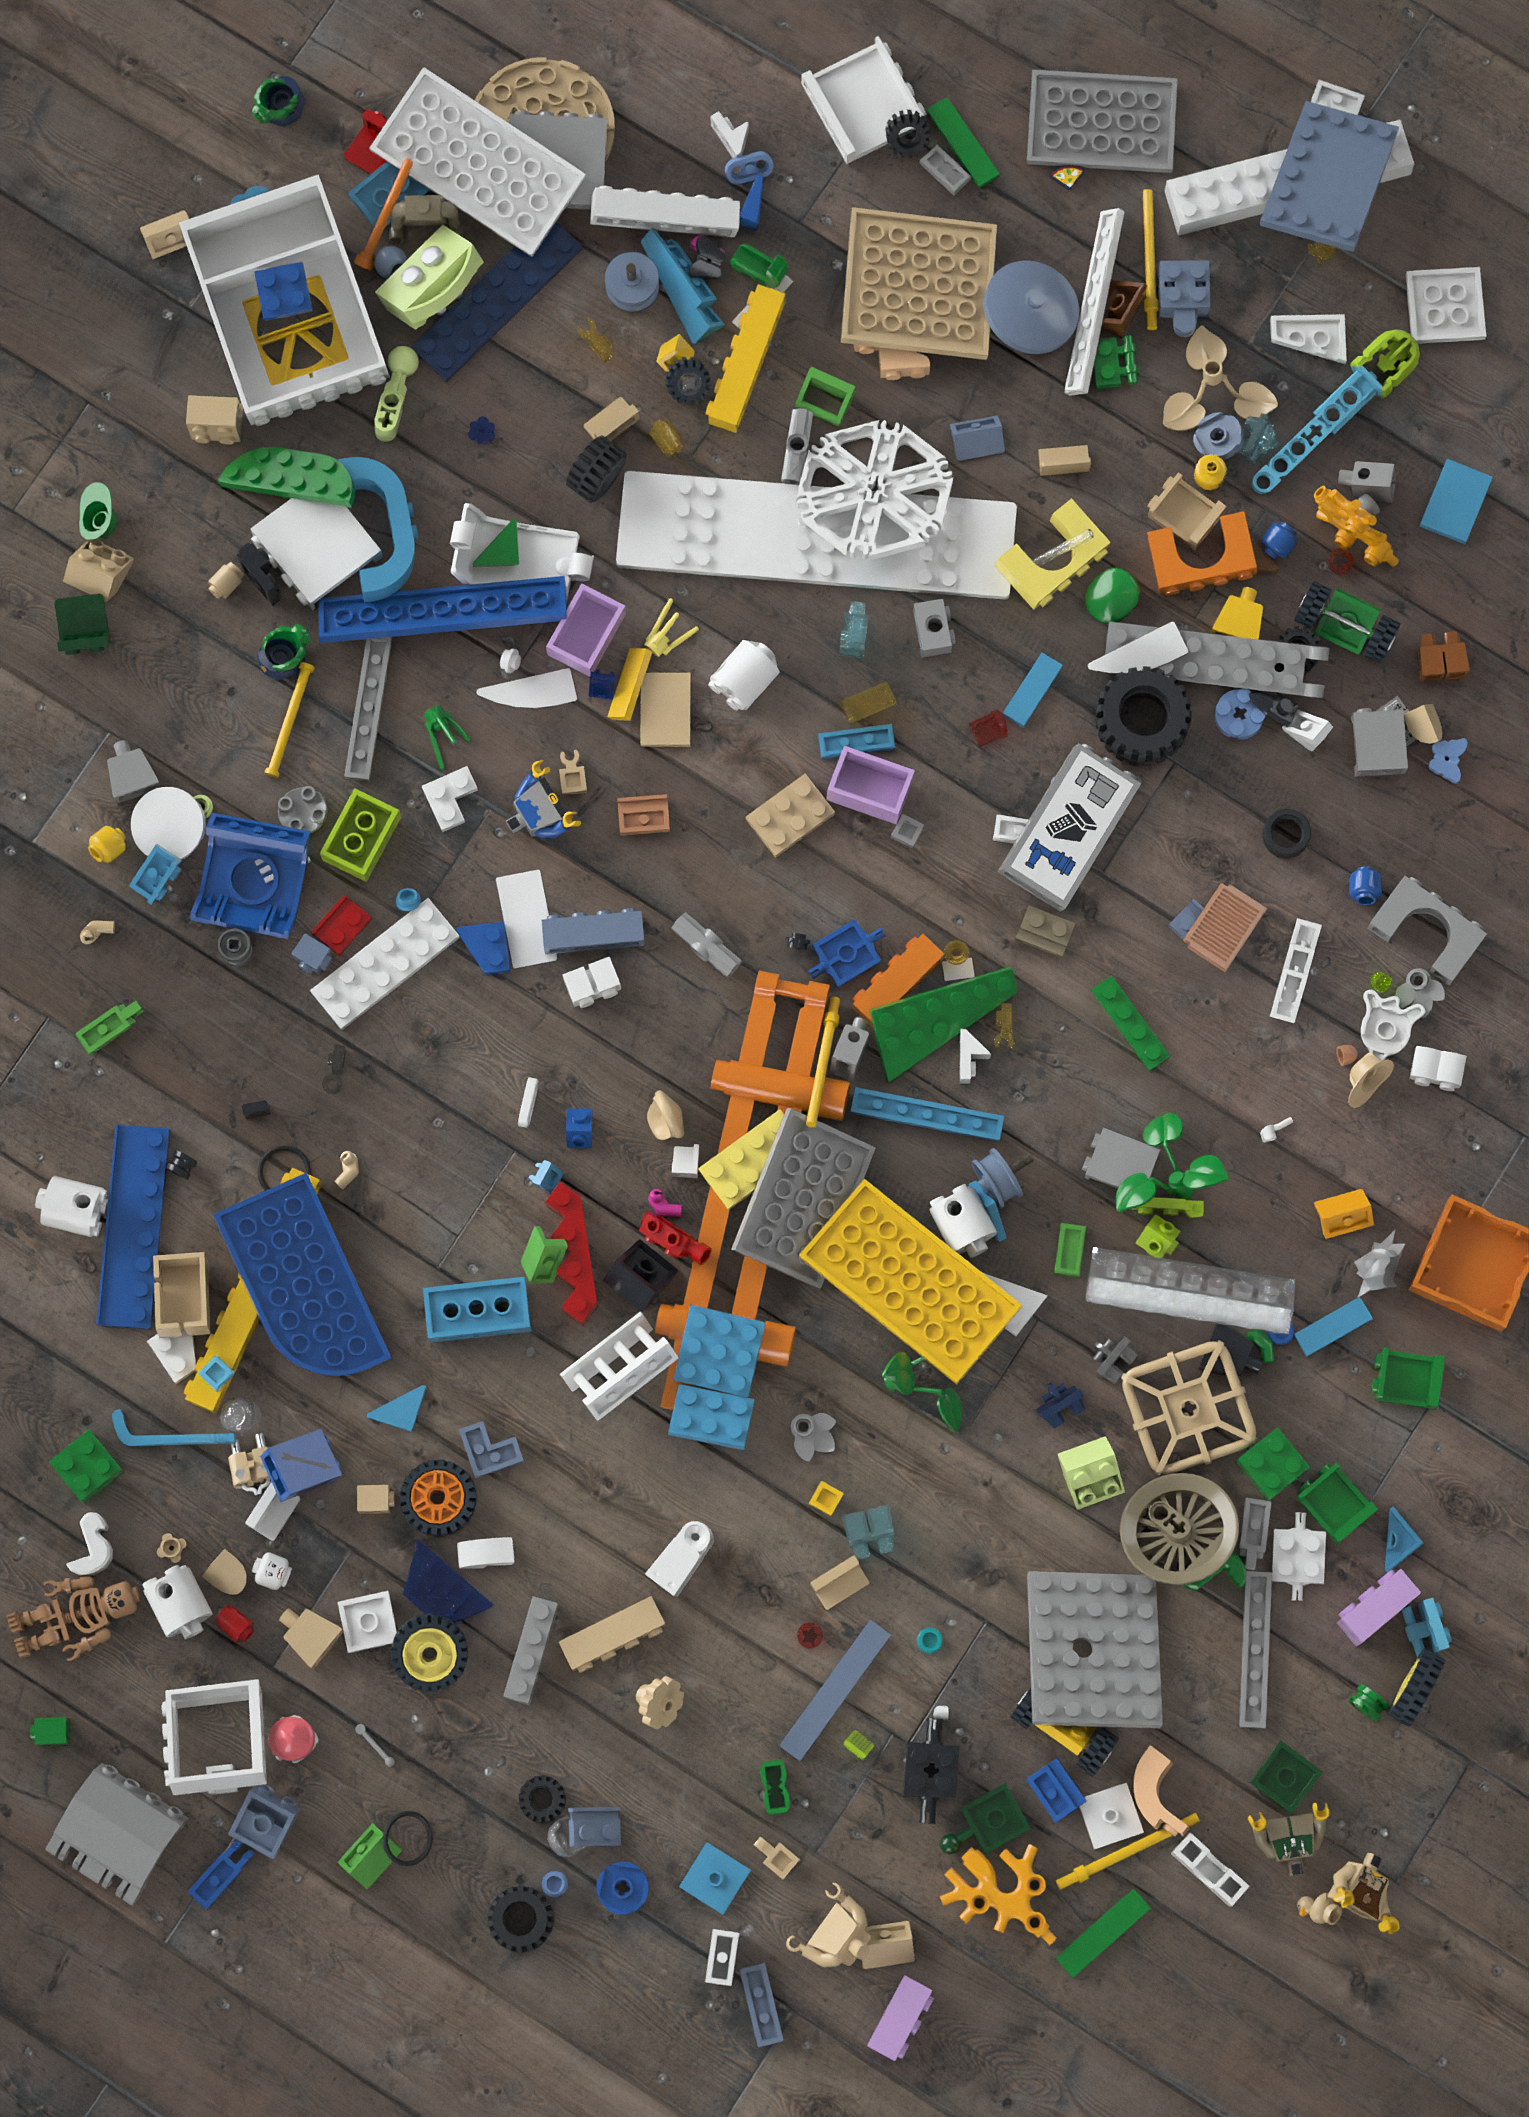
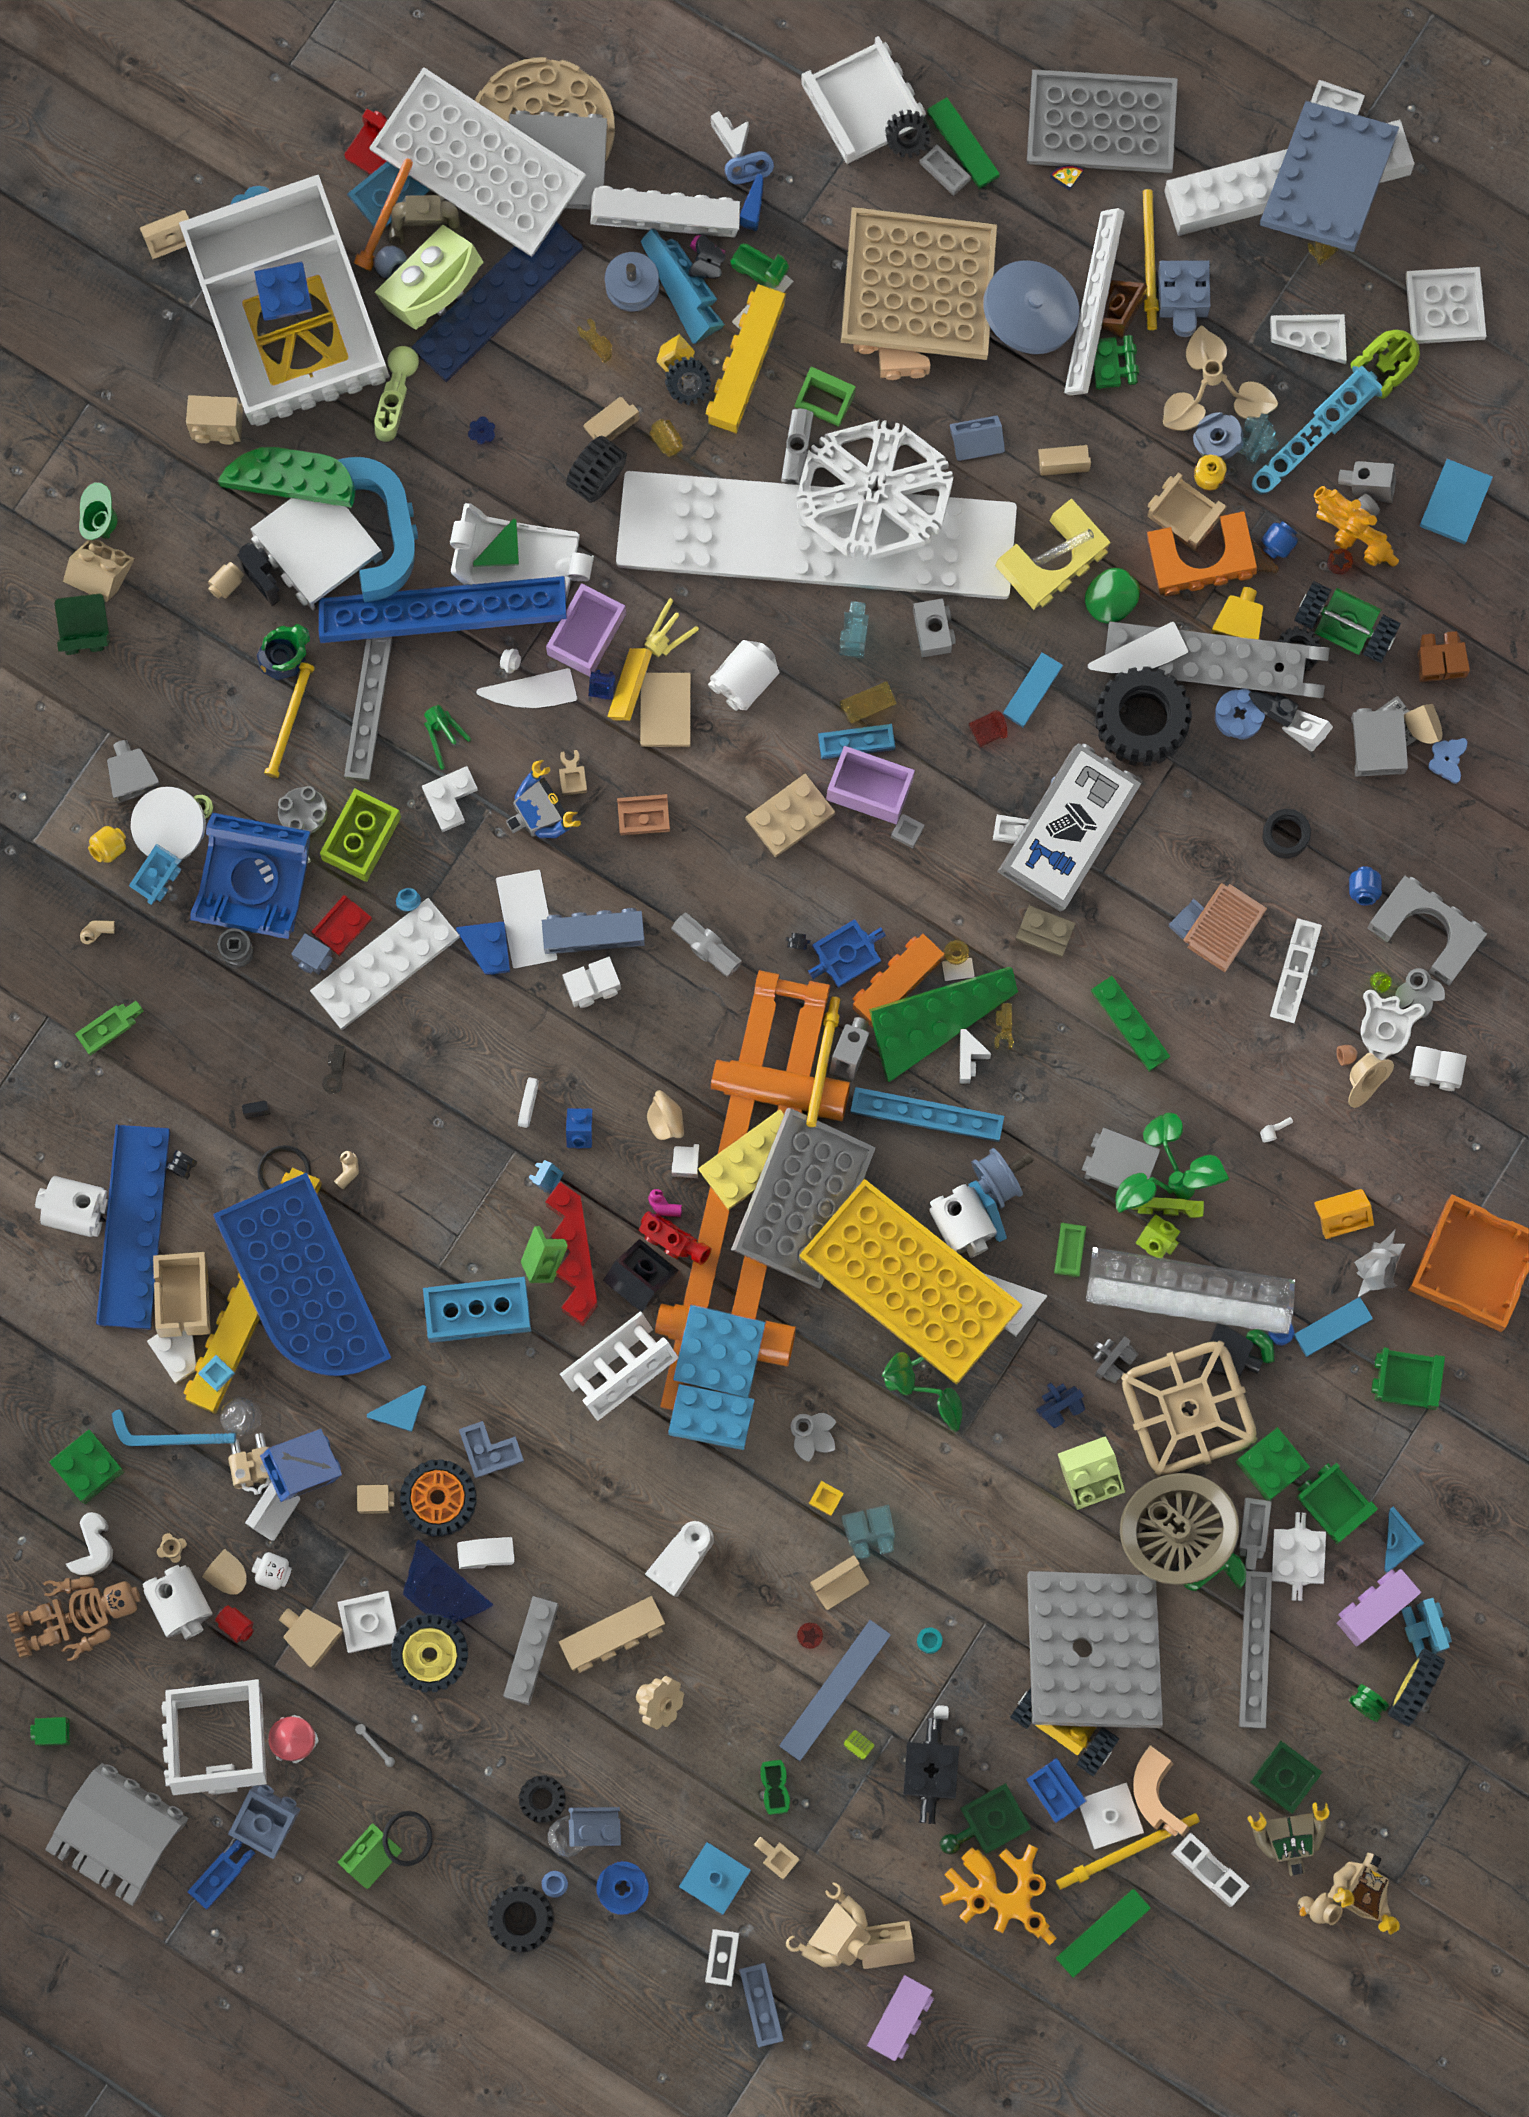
piece [252,76,306,127] -> none

